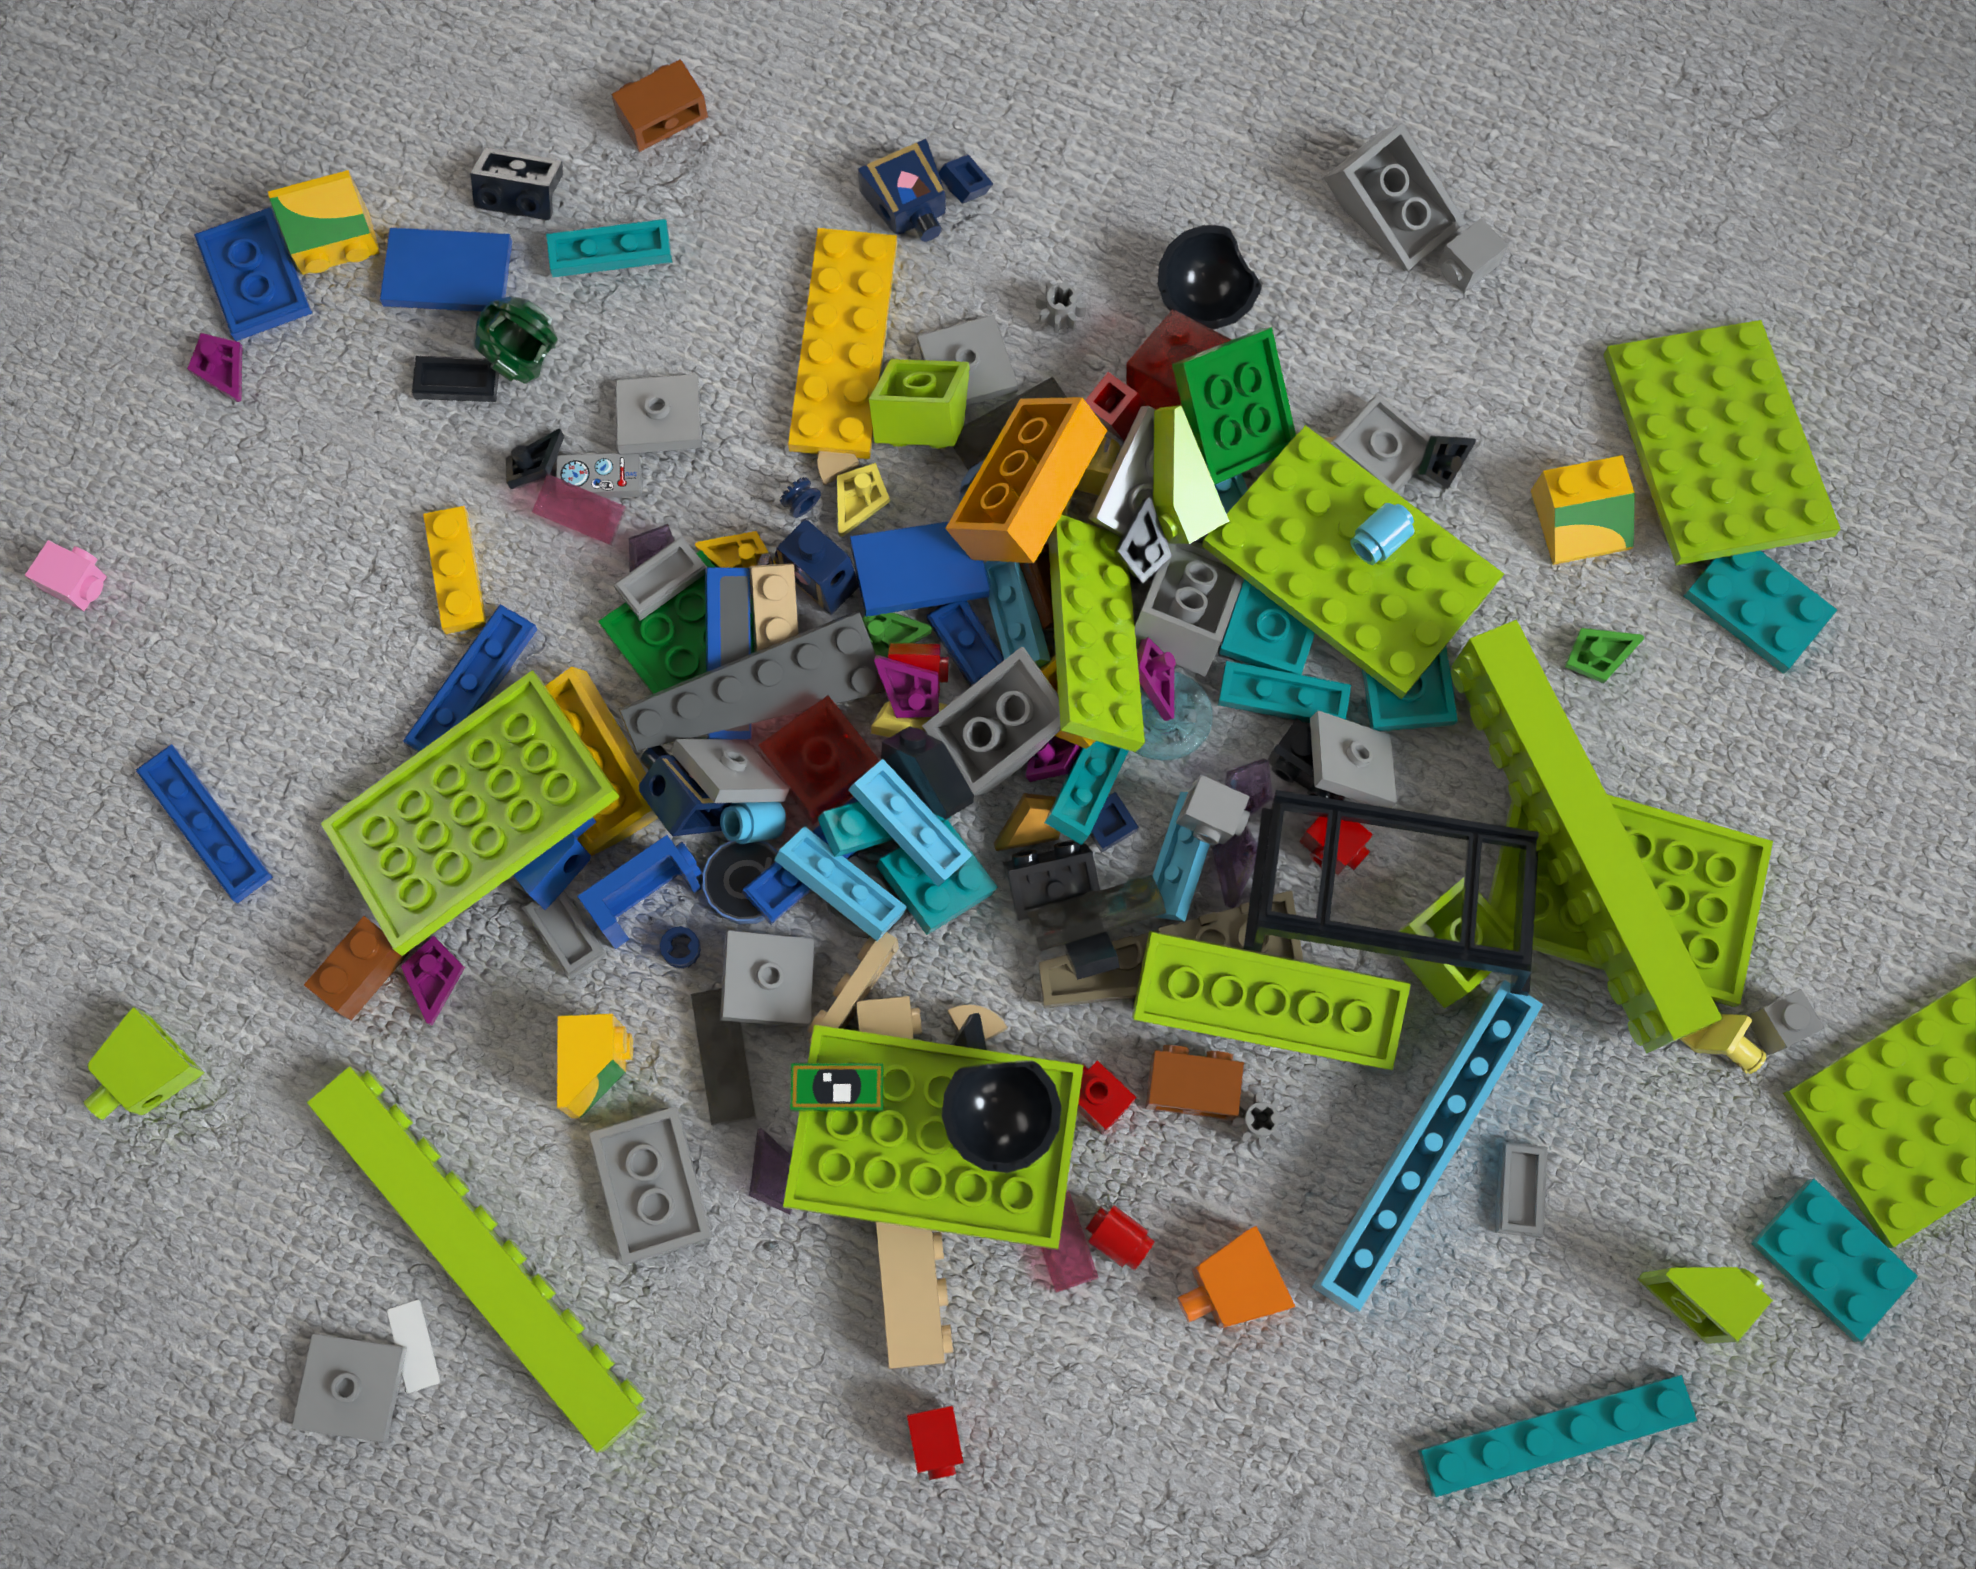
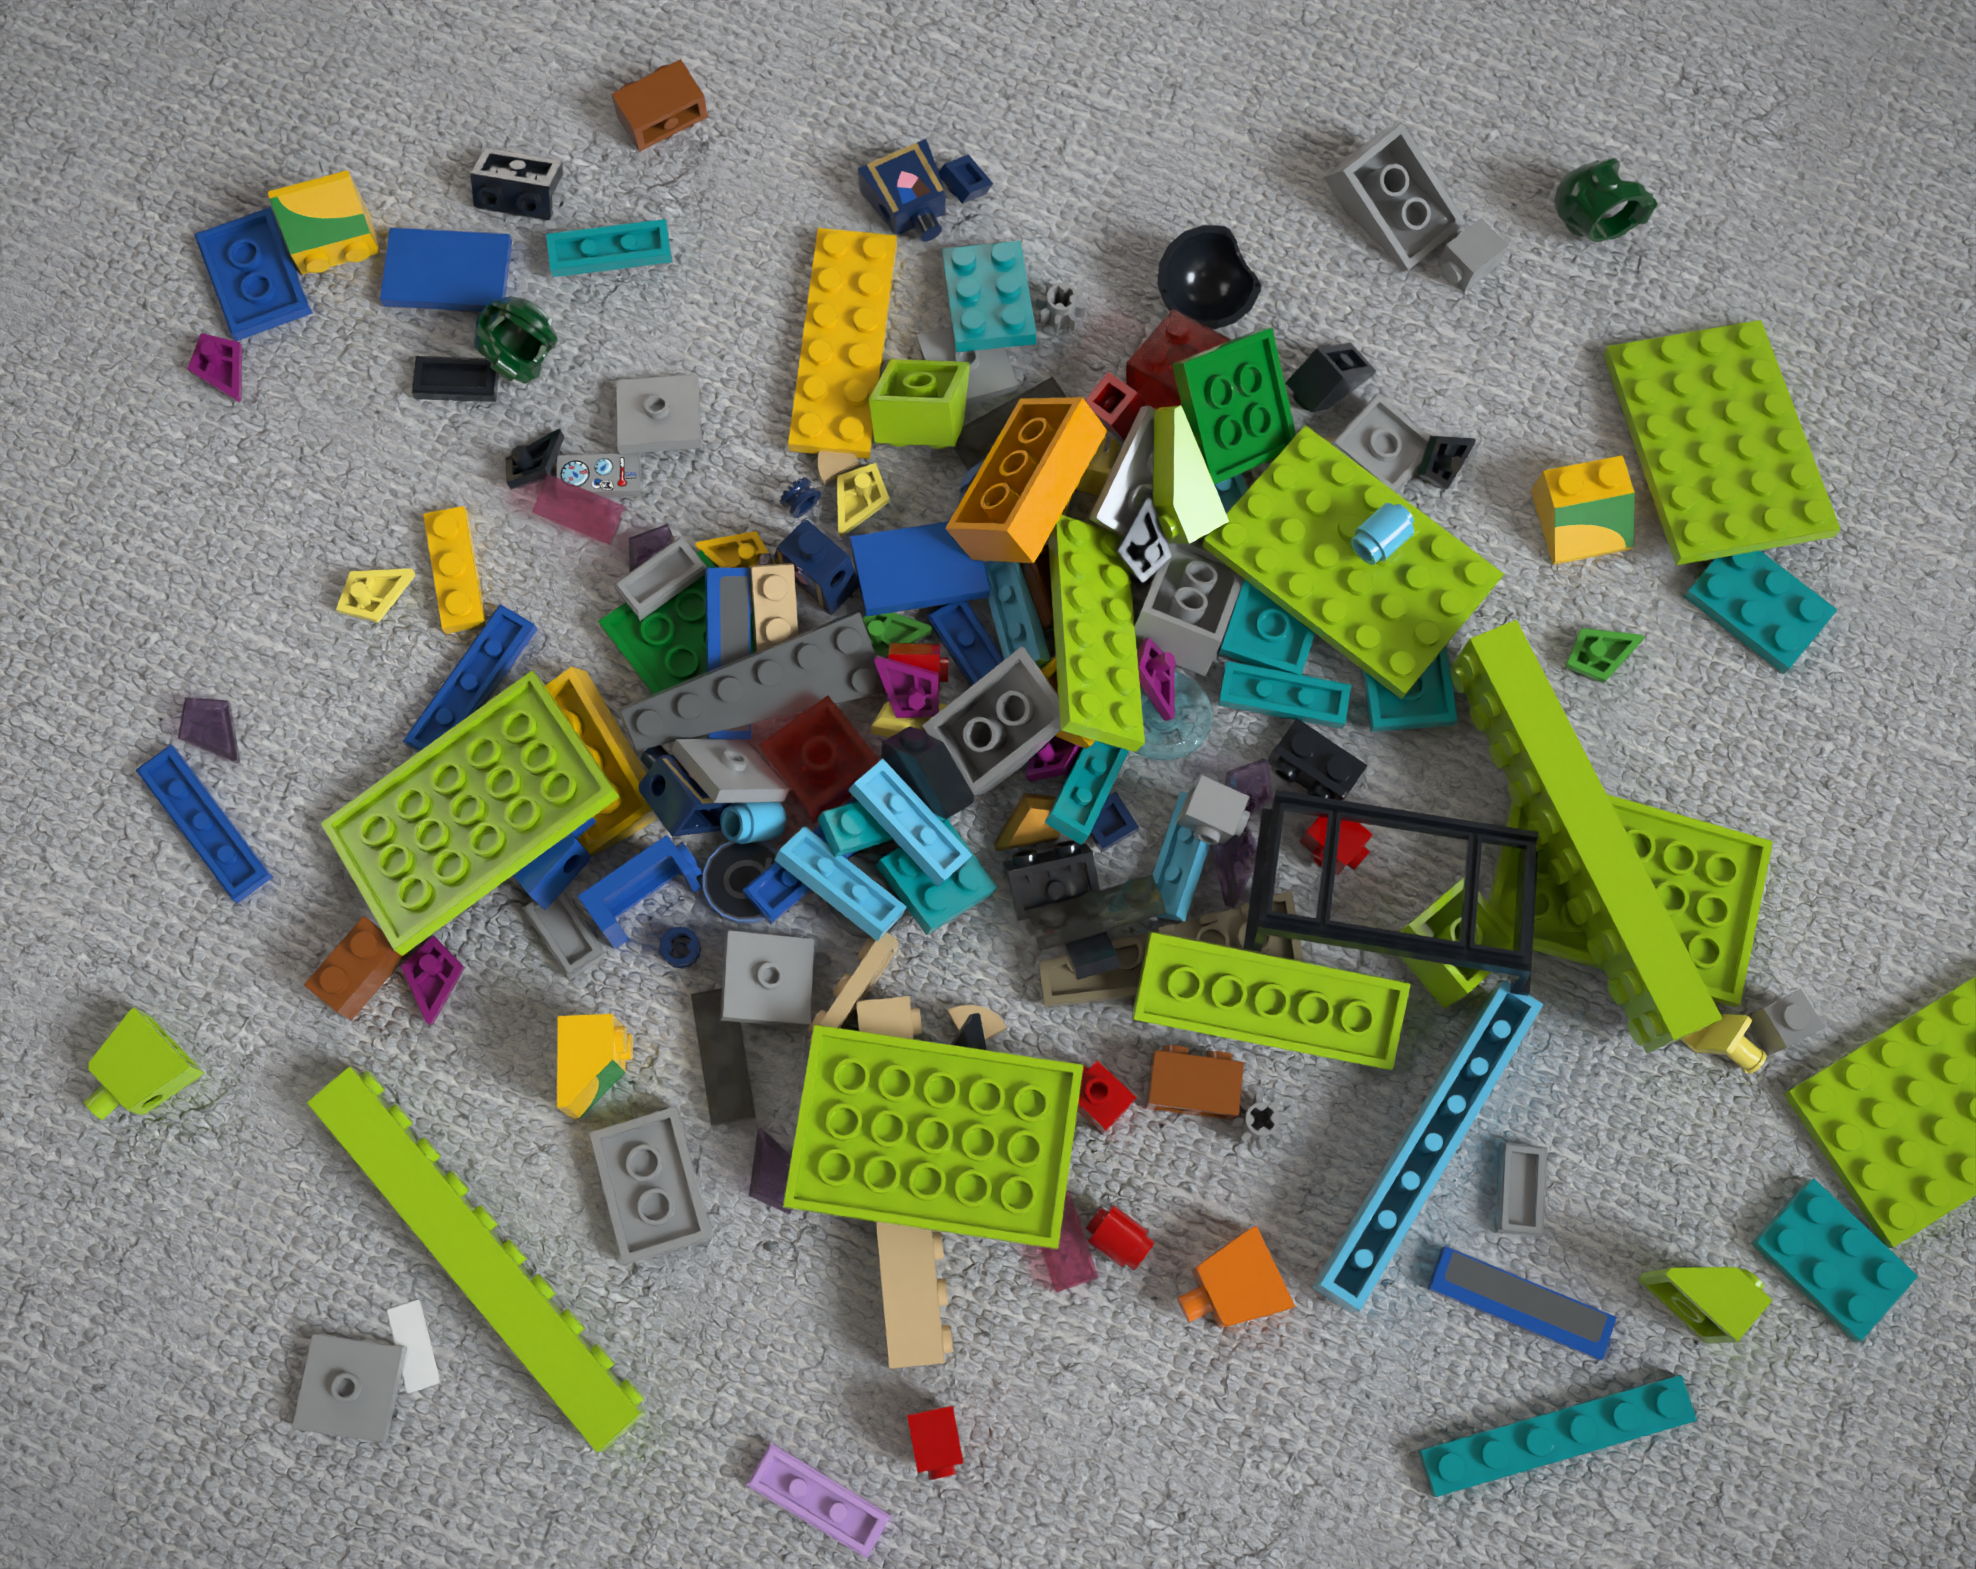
bright pink brick [25,540,107,611] -> none
tile [790,1063,884,1112] -> none
black cylinder [942,1060,1062,1173] -> none
light grey plate [1310,711,1397,808] -> none
none -> clear purple piece [178,697,240,764]
none -> light yellow piece [336,568,416,623]
none -> lavender tile [747,1443,891,1558]
none -> teal plate [942,240,1037,353]
none -> black slope [1285,342,1377,413]
none -> tile [1427,1246,1617,1361]
none -> dark green helmet [1554,158,1658,242]

